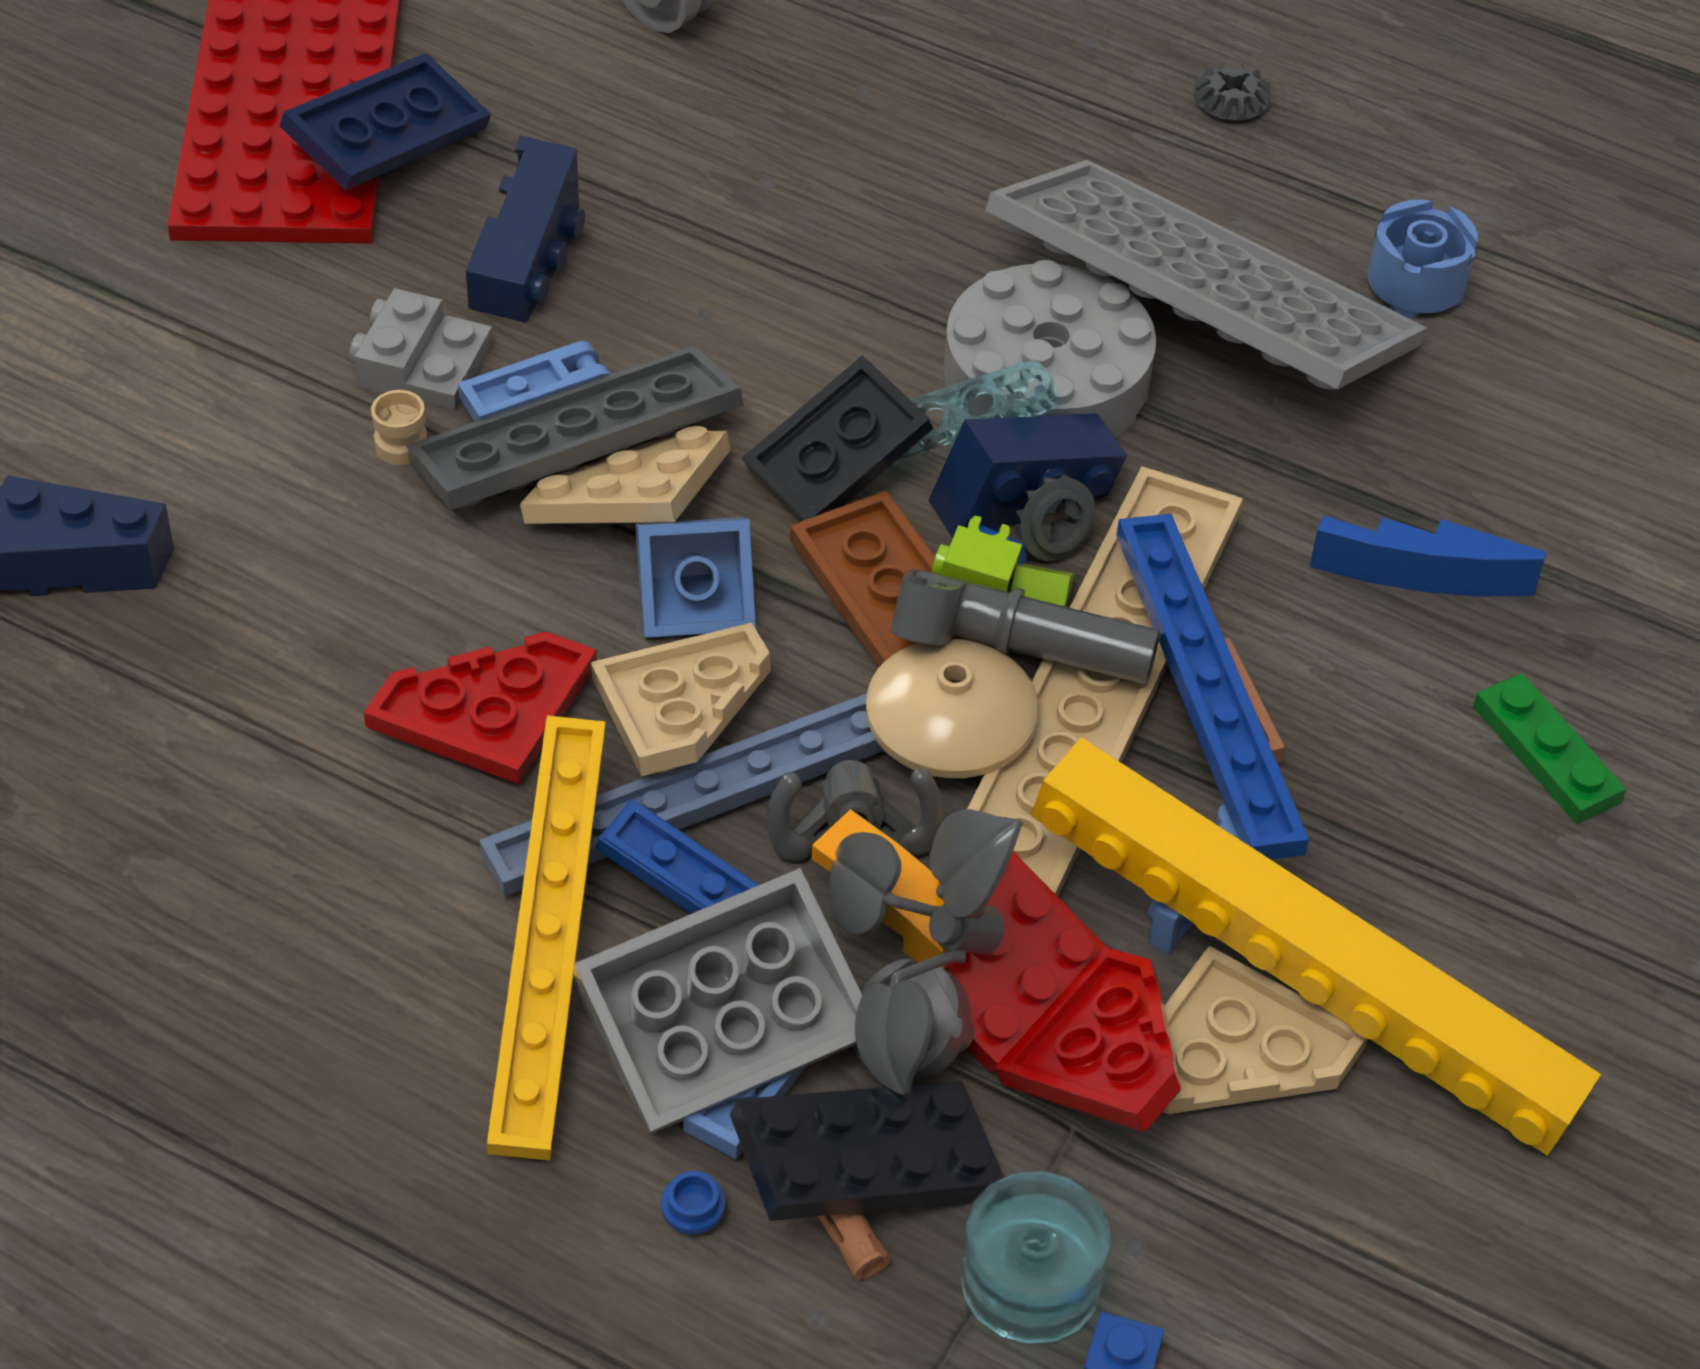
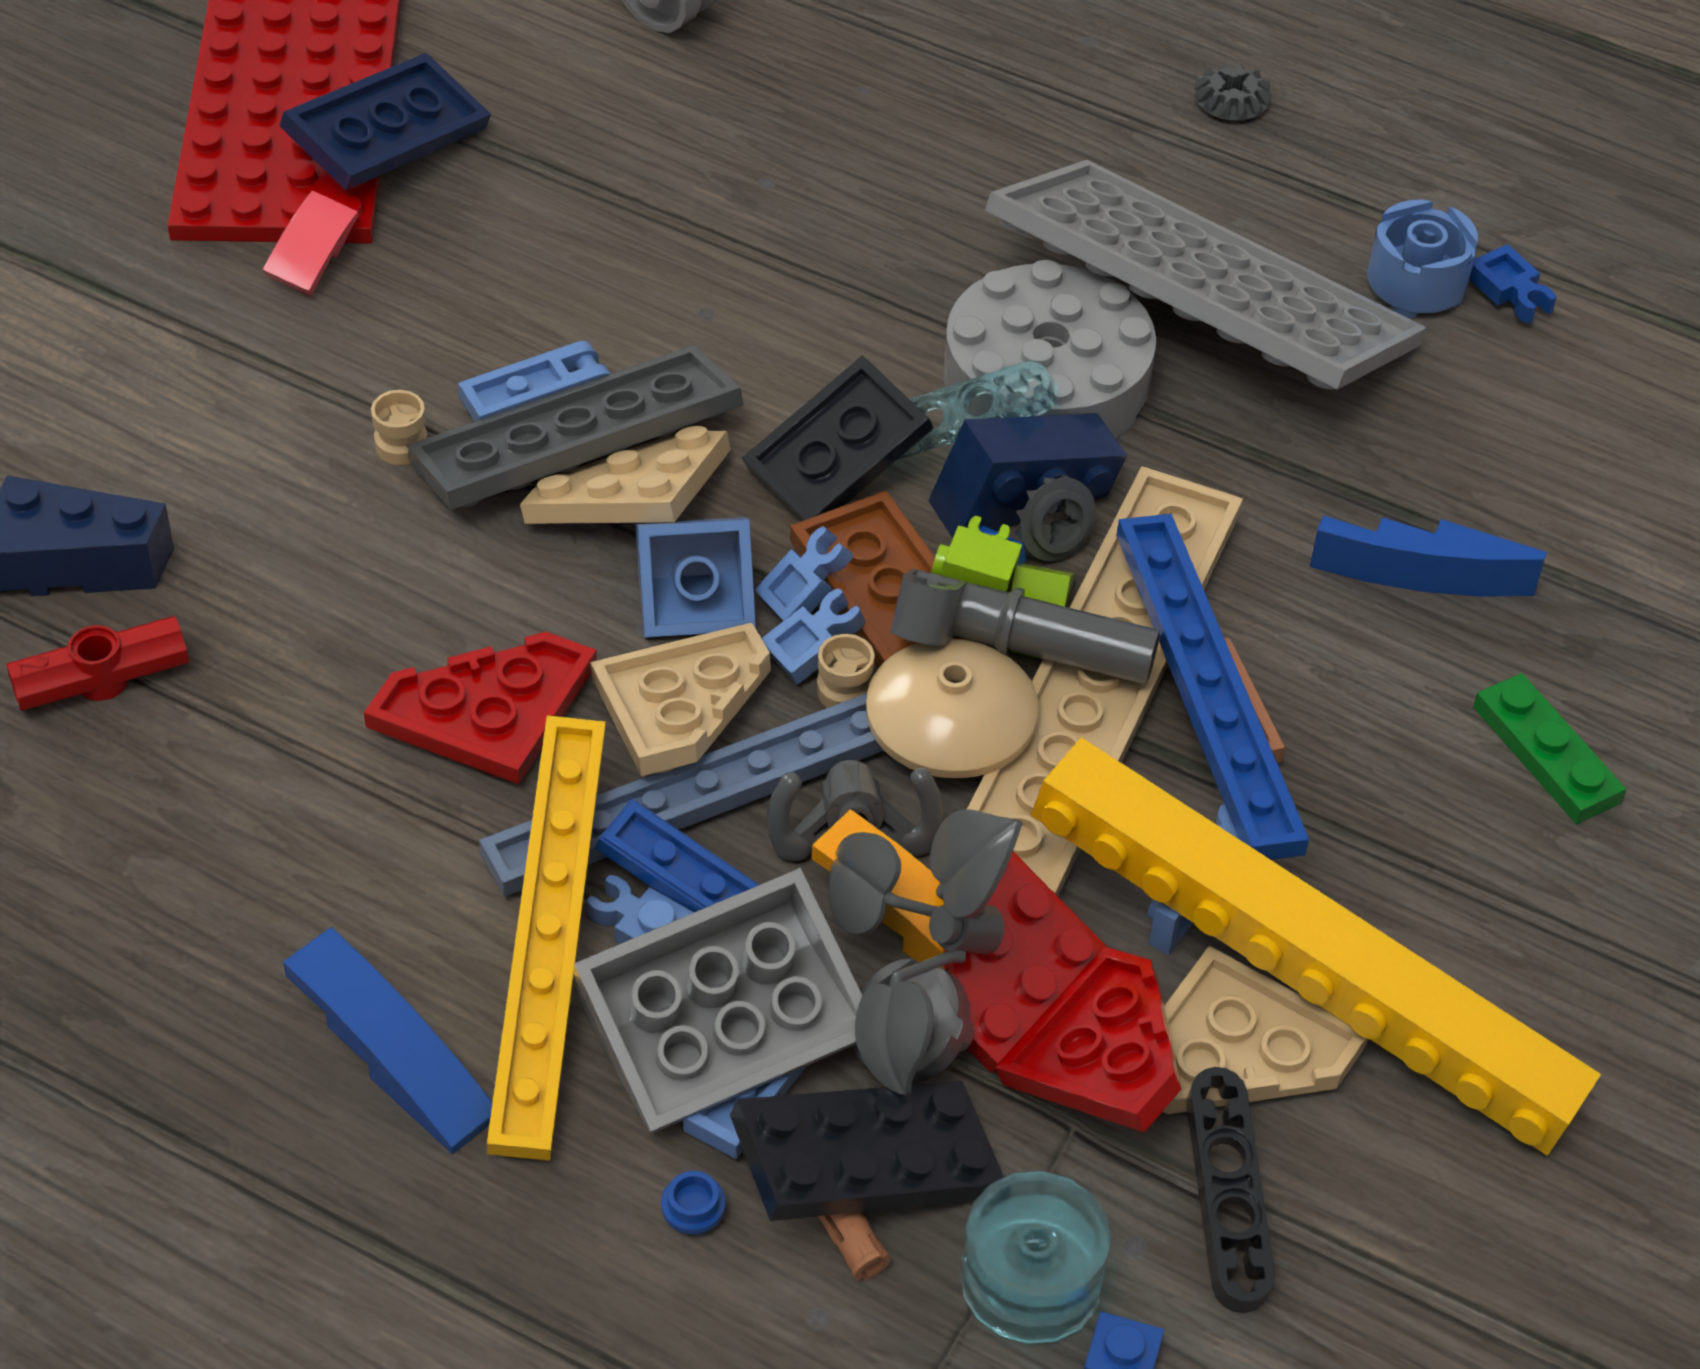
light grey plate [350,288,493,410] -> none
dark blue wedge [466,135,585,323] -> none
none -> red piece [6,616,189,711]
none -> coral slope [263,191,359,296]
none -> blue slope [283,927,493,1154]
none -> medium blue plate [587,875,694,944]
none -> medium blue plate [754,526,853,621]
none -> medium blue plate [761,588,865,685]
none -> tan wheel [816,634,875,708]
none -> black beam [1186,1067,1275,1313]
none -> blue plate [1469,244,1557,324]

